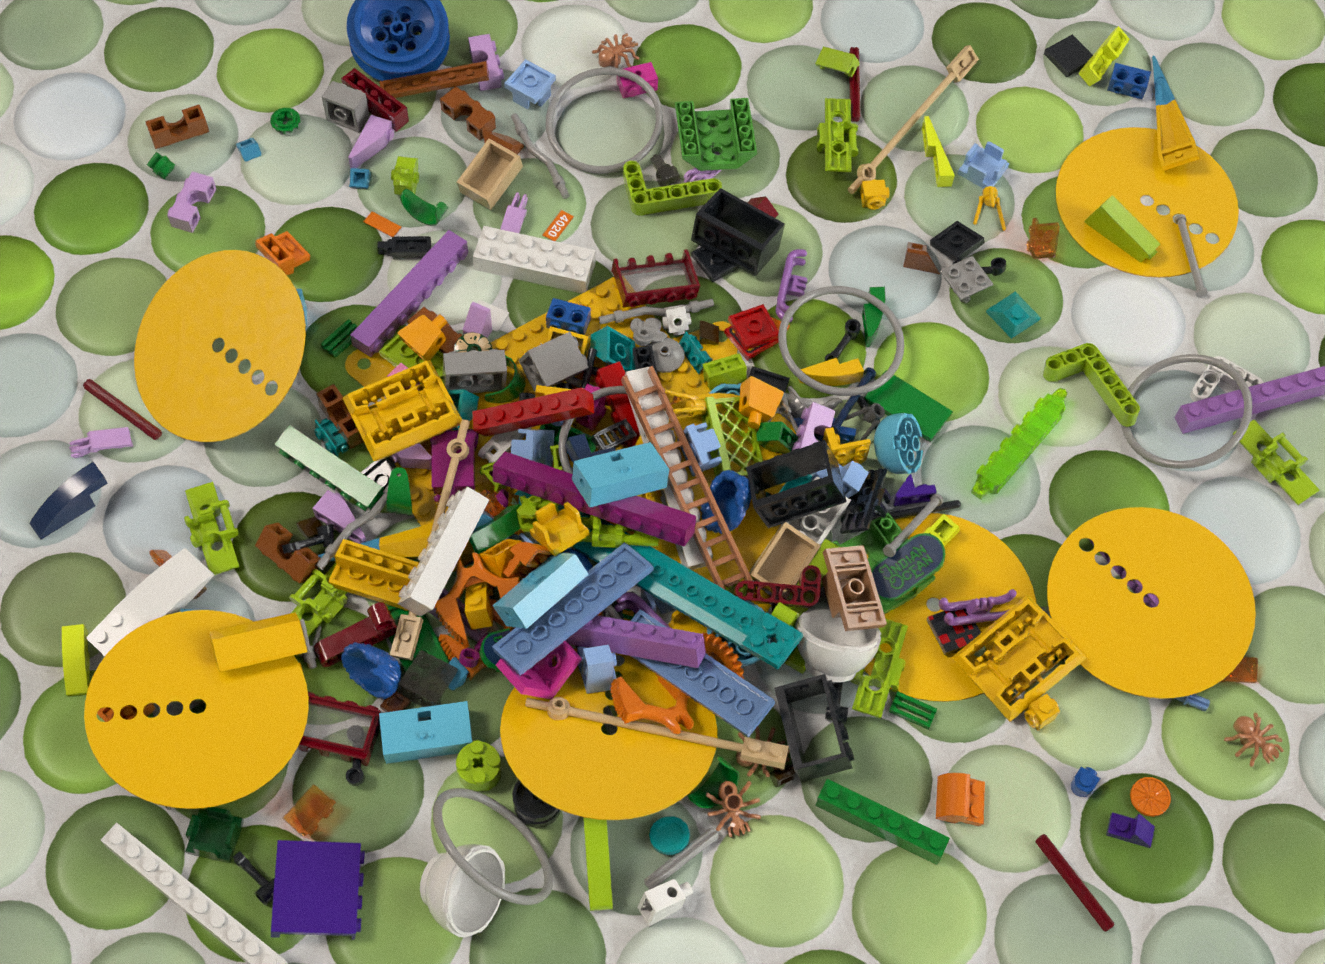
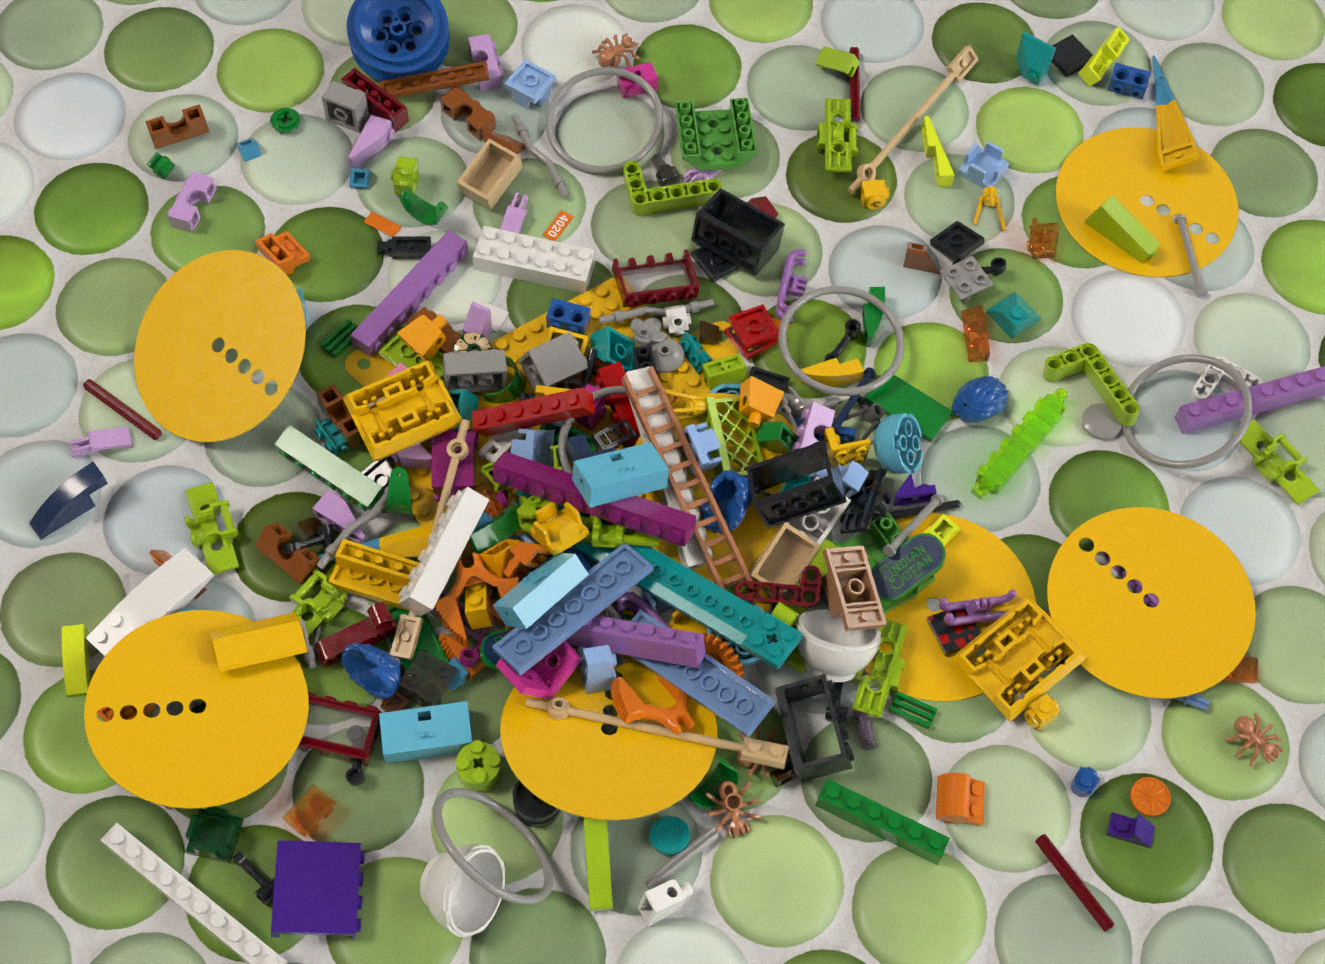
none -> pin [853,710,878,750]
none -> blue hair [951,376,1008,423]
none -> clear orange slope [961,305,990,362]
none -> teal slope [1016,31,1056,85]
none -> light grey dish [1082,403,1122,441]

